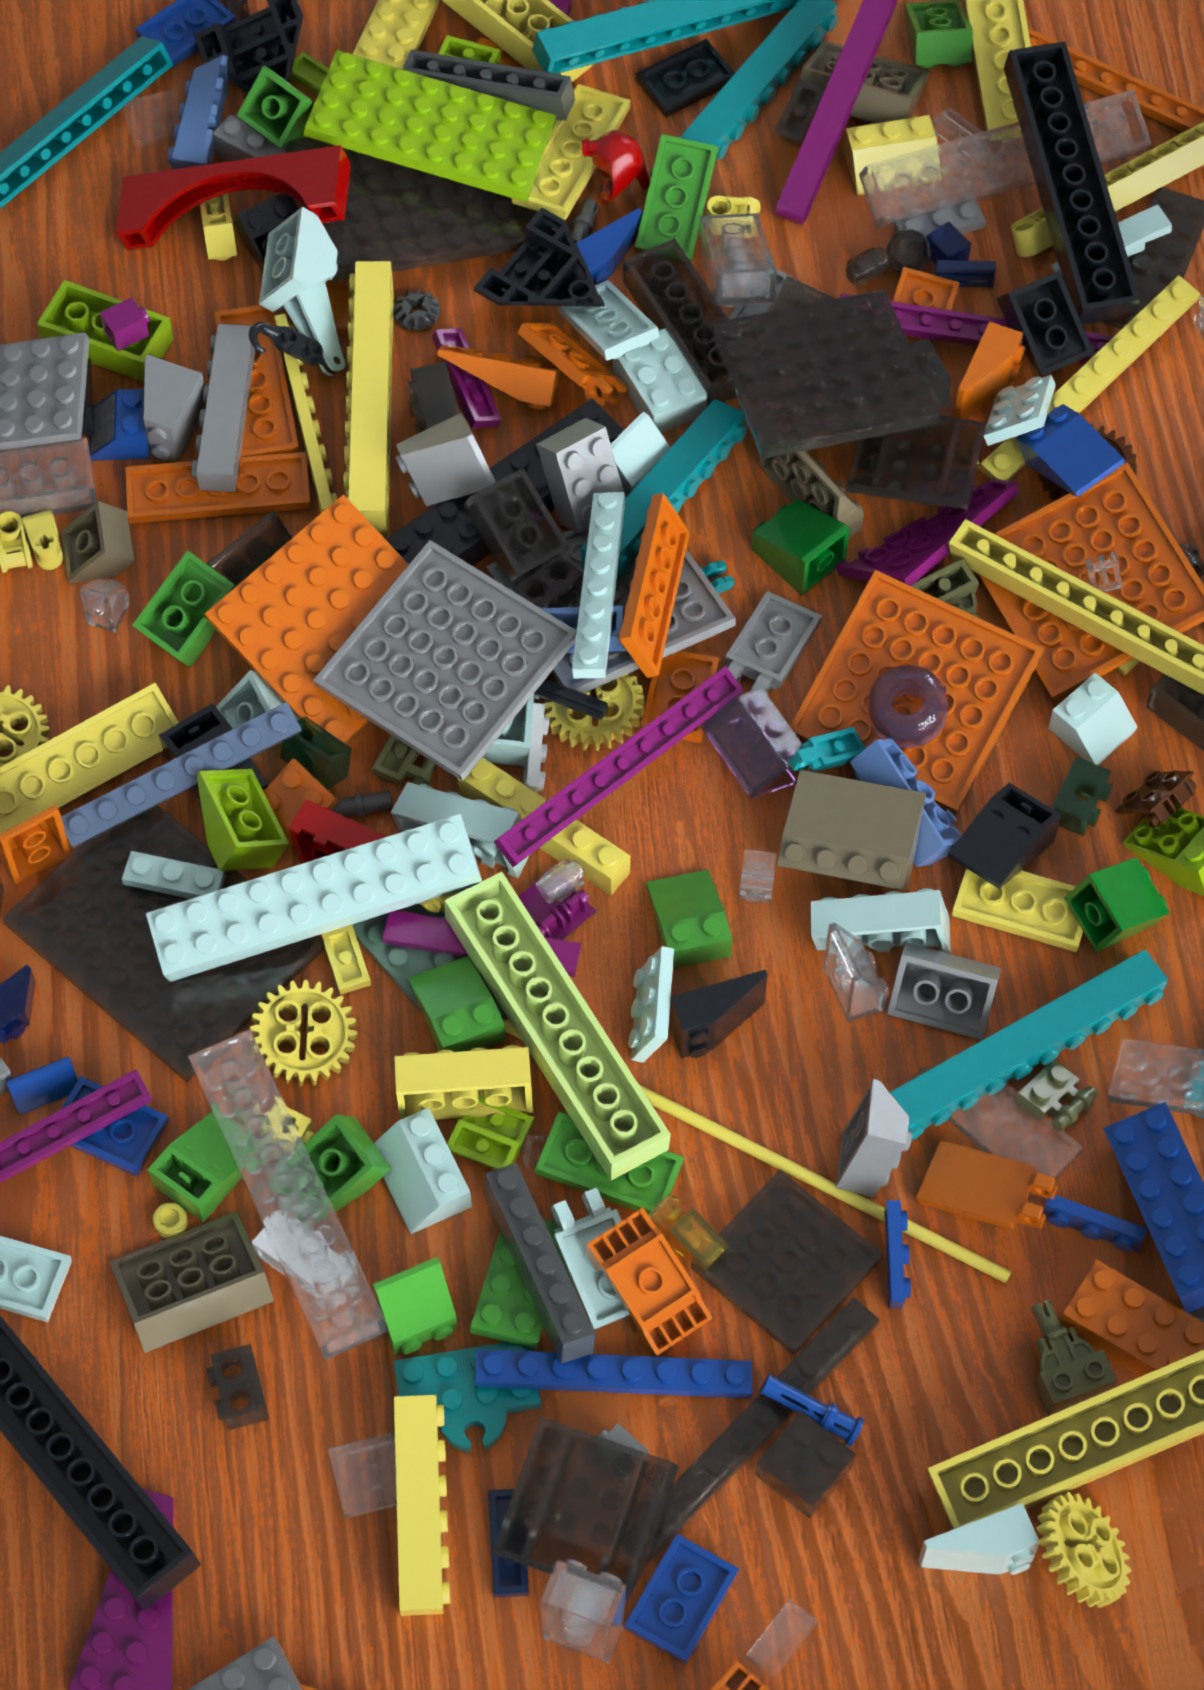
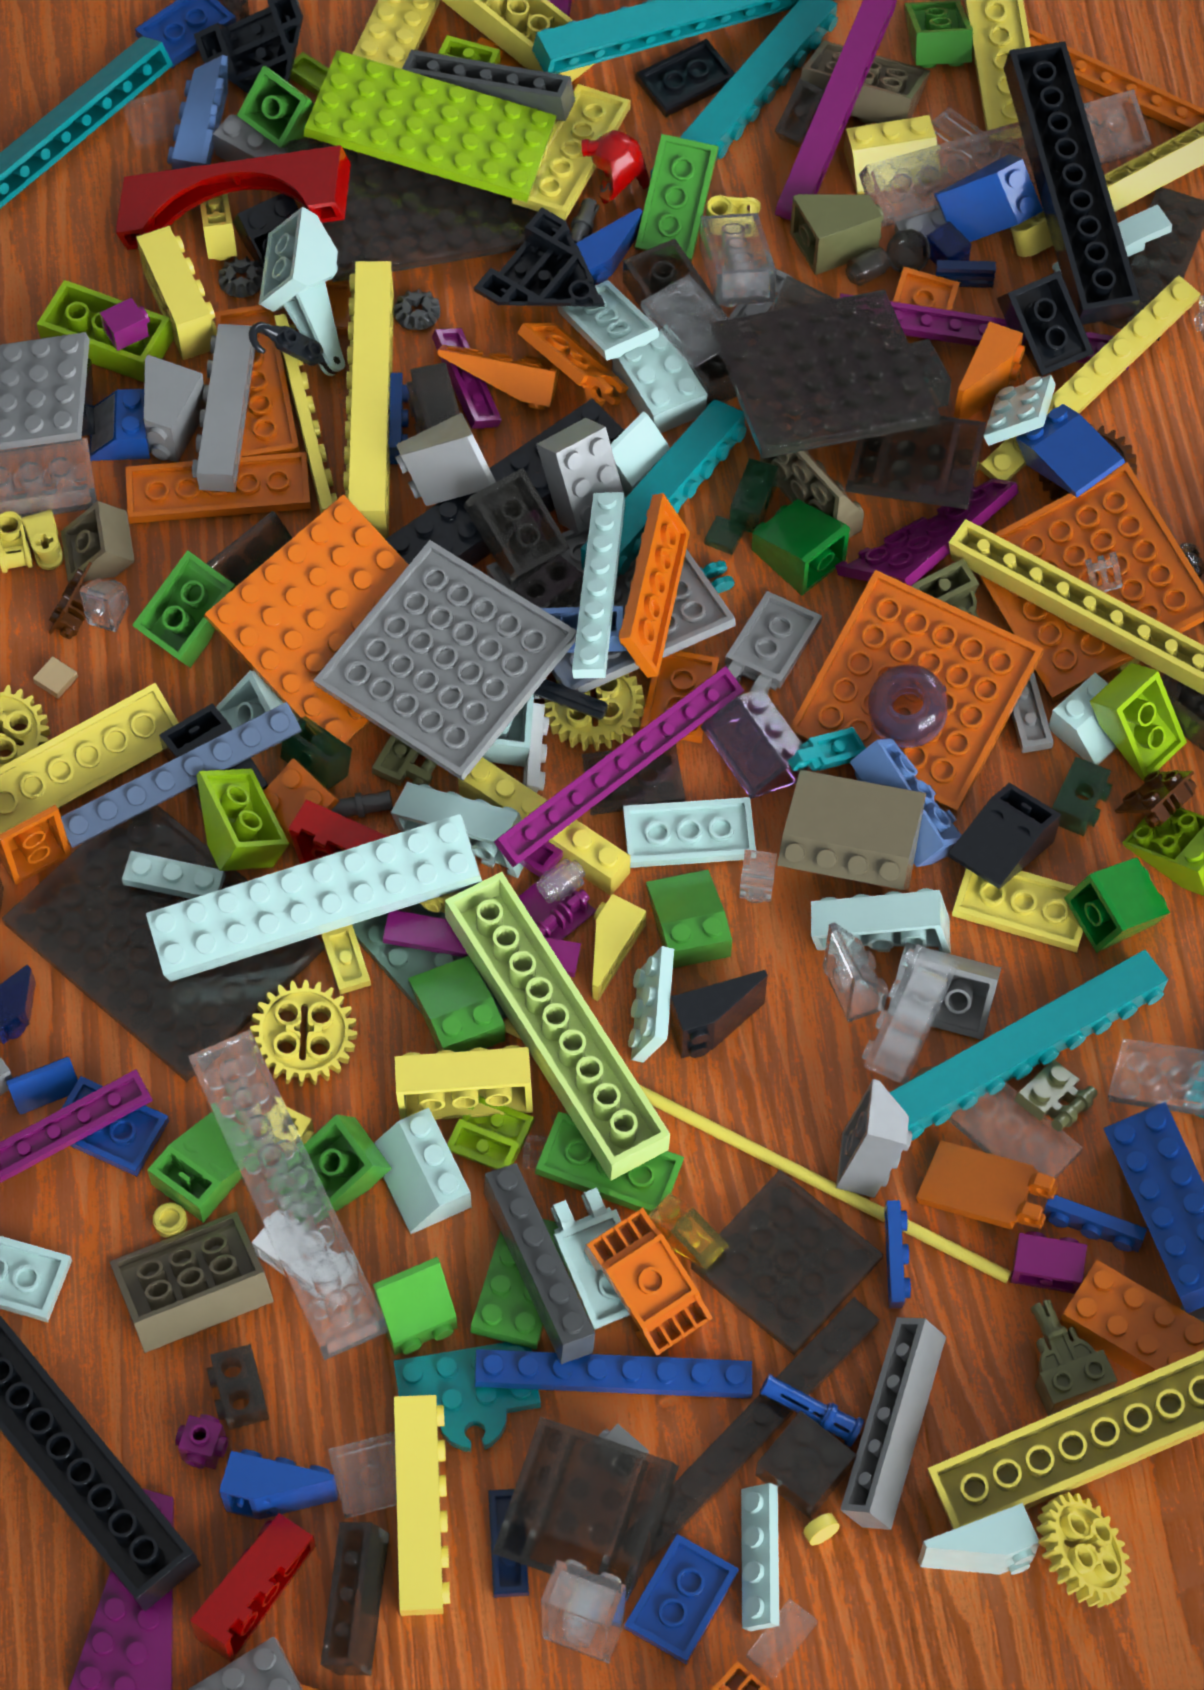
none -> tan tile [33,656,78,699]
none -> reddish brown hinge [49,562,98,639]
none -> light yellow brick [136,226,217,360]
none -> magenta brick [175,1414,229,1469]
none -> red wedge [189,1513,316,1662]
none -> dark grey gear [218,256,264,298]
none -> blue slope [219,1449,339,1520]
none -> clear smoke brick [320,1522,389,1676]
none -> blue plate [389,373,409,464]
none -> magenta tile [519,841,563,880]
none -> clear smoke plate [582,744,685,815]
none -> light yellow slope [592,894,646,1001]
none -> light aqua plate [623,797,756,868]
none -> clear plate [641,274,742,368]
none -> clear green tile [705,515,745,555]
none -> clear green brick [729,458,778,533]
none -> light aqua plate [741,1483,779,1631]
none -> olive slope [790,194,884,275]
none -> light yellow tile [803,1513,840,1545]
none -> light grey brick [840,1317,946,1530]
none -> clear brick [862,944,960,1083]
none -> blue slope [934,154,1043,247]
none -> magenta brick [1010,1231,1087,1294]
none -> light grey plate [1011,671,1054,753]
none -> lime slope [1090,663,1187,780]

